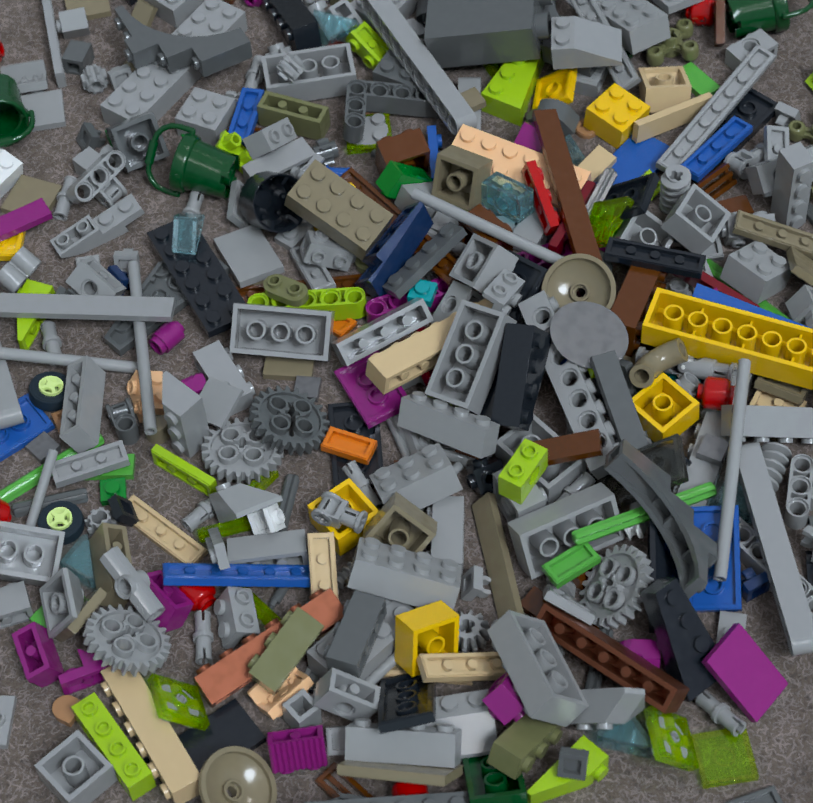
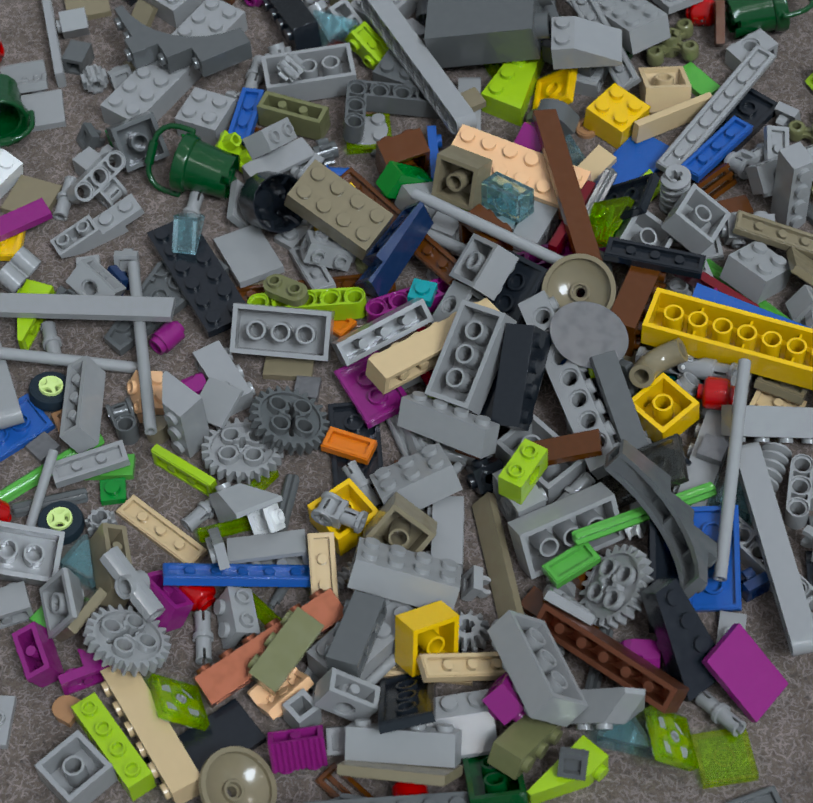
black plate [108,494,139,527] -> none
dark grey plate [382,222,467,299] -> none
light grey bracket [482,269,525,315] -> none
red plate [521,160,560,236] -> none

